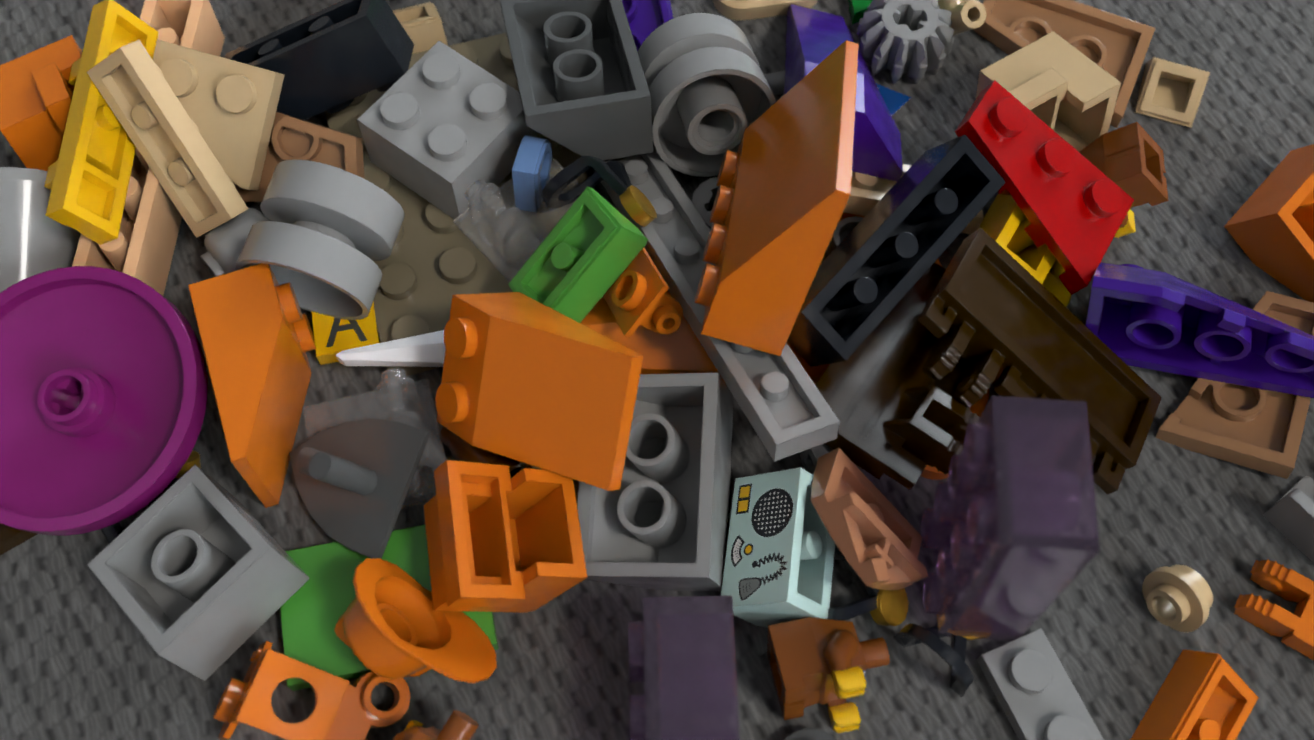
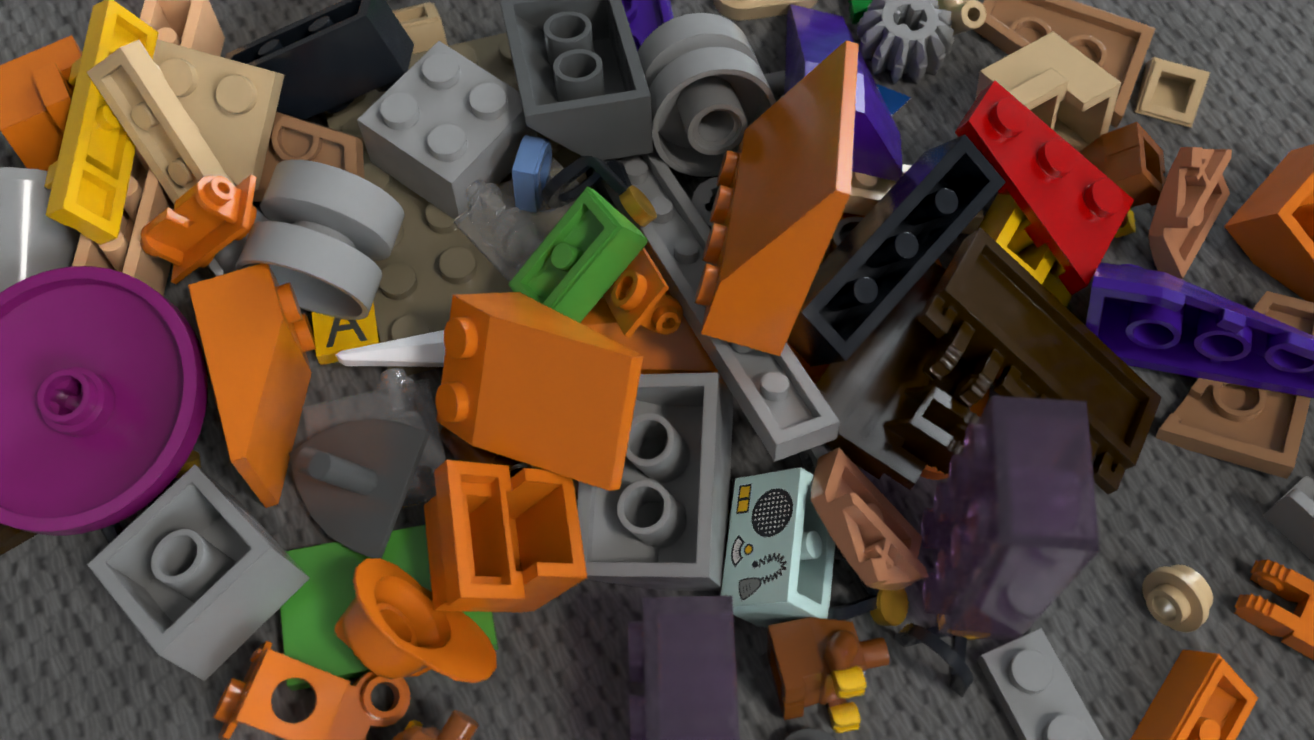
none -> orange hinge [140,174,257,284]
none -> nougat slope [1148,147,1232,279]

